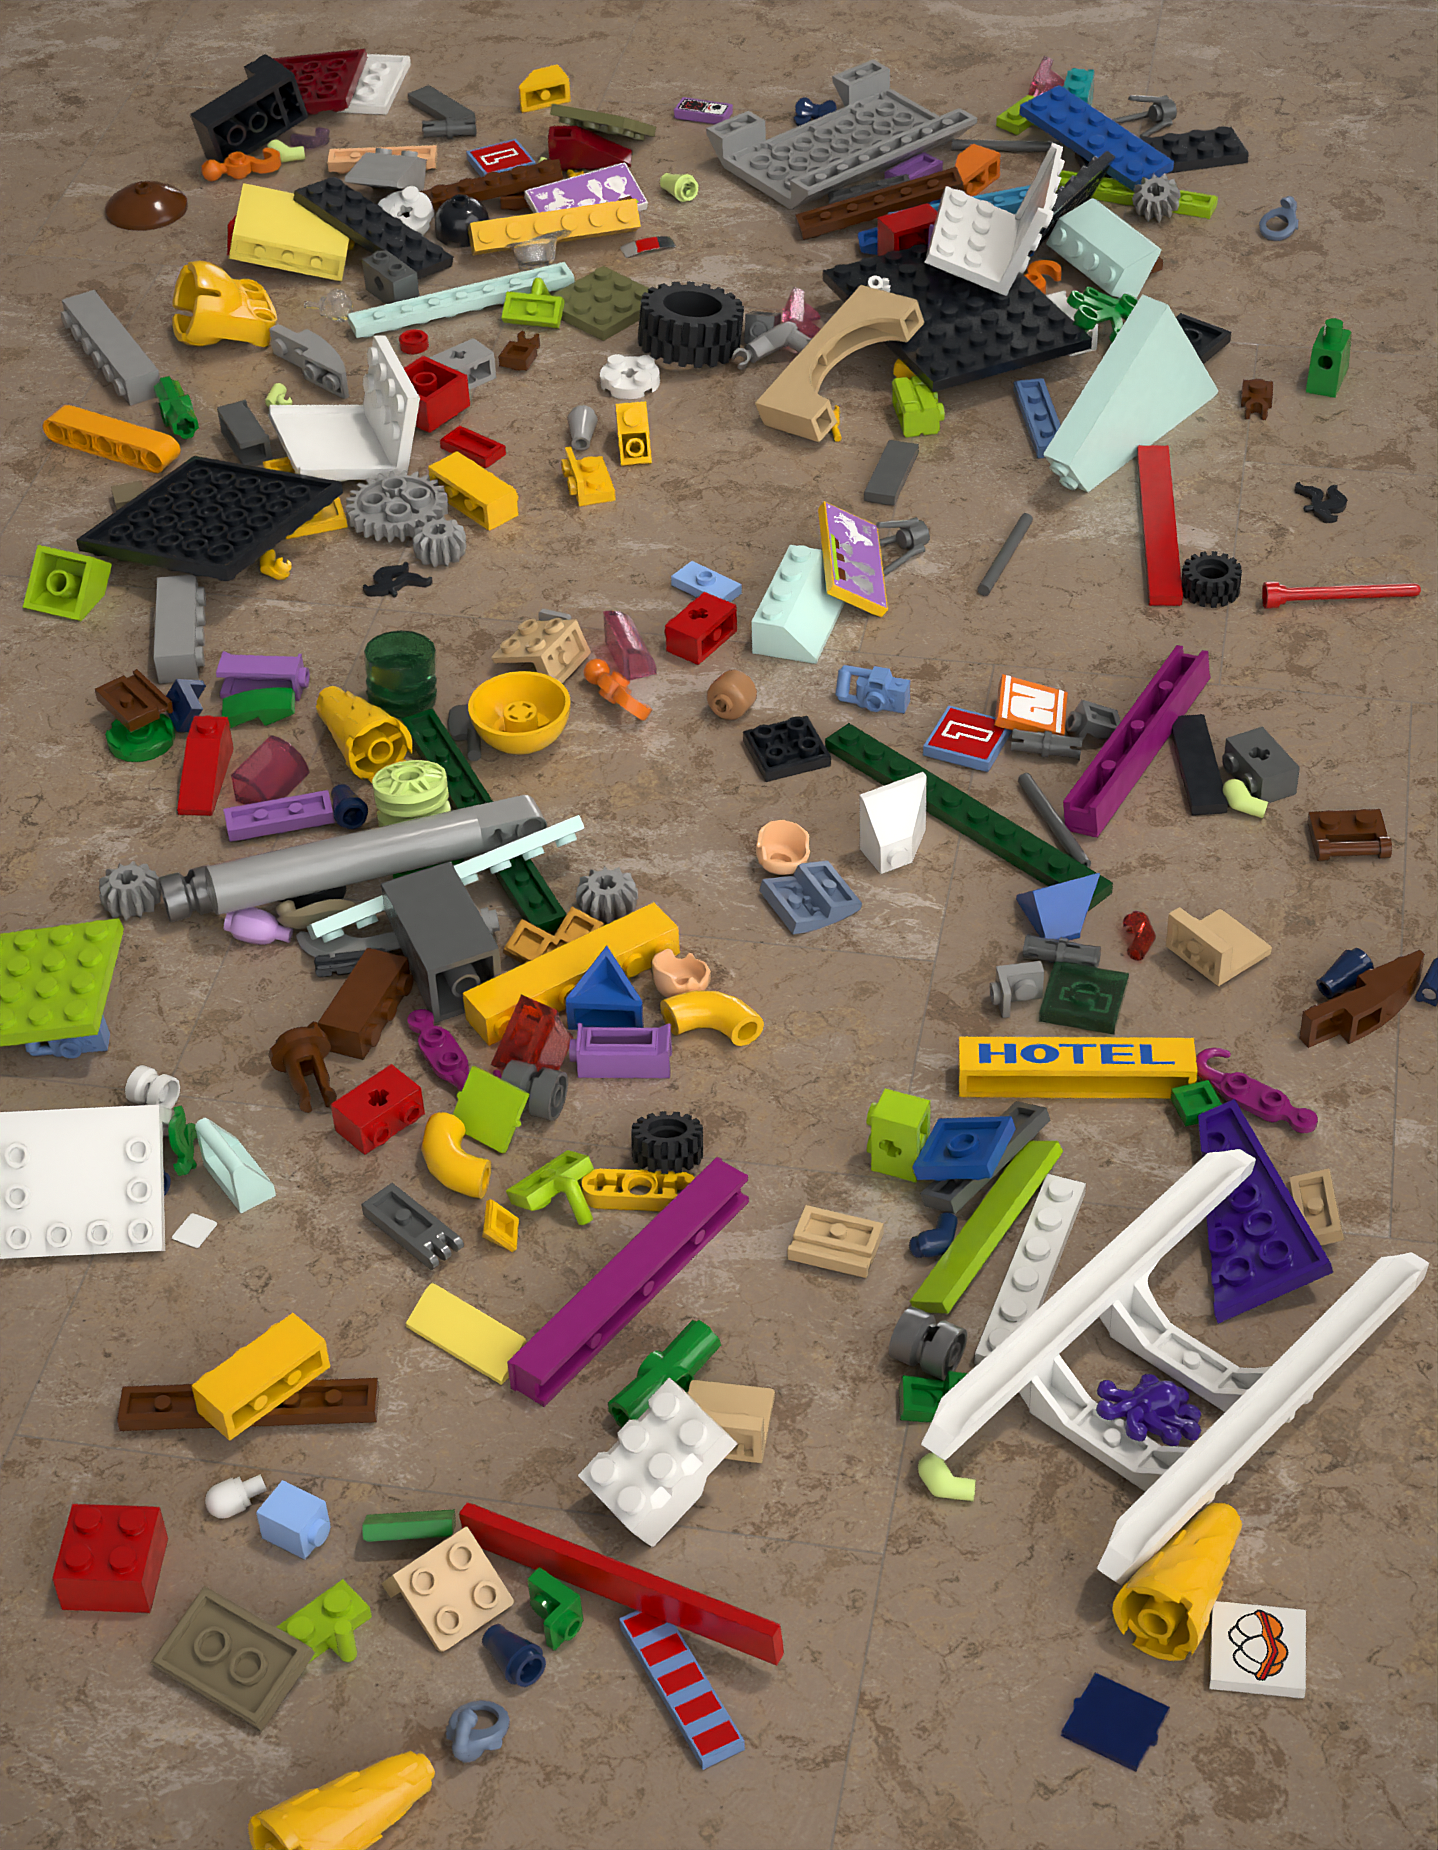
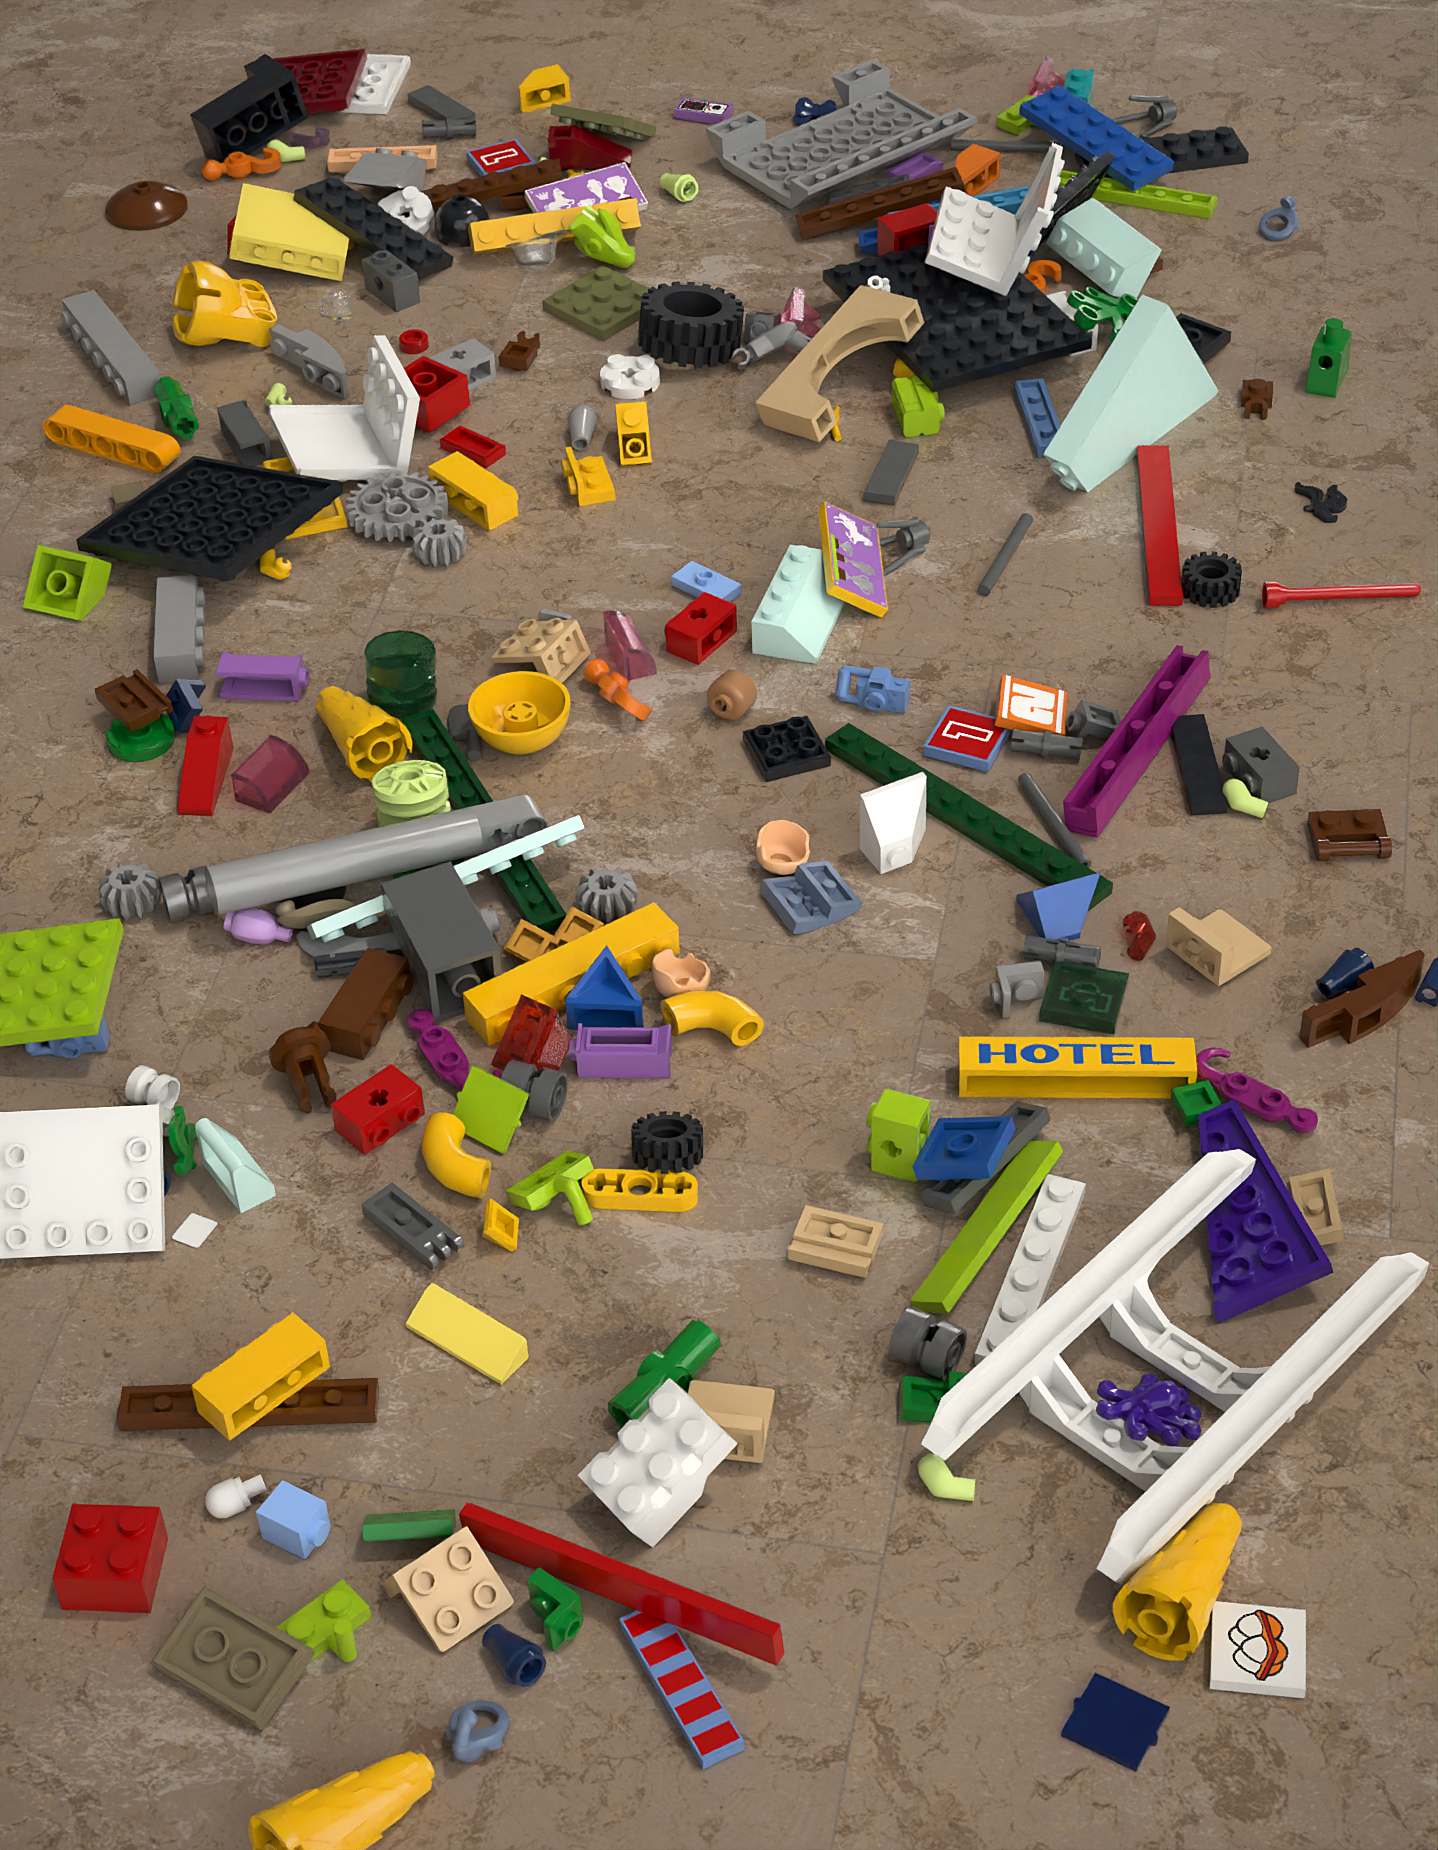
green slope [222,687,295,728] -> none
medium lavender plate [224,790,335,842] -> none
dark blue cone [331,784,368,829] -> none
light aqua plate [347,262,575,338] -> none
black piece [363,562,433,597] -> none
lime plate [501,277,565,328] -> none
magenta tile [507,1156,749,1407] -> none
sticker [620,236,676,258] -> none
dark blue arm [909,1213,958,1258] -> none
light grey gear [1132,172,1181,223] -> none
none -> lime animal [568,204,636,269]

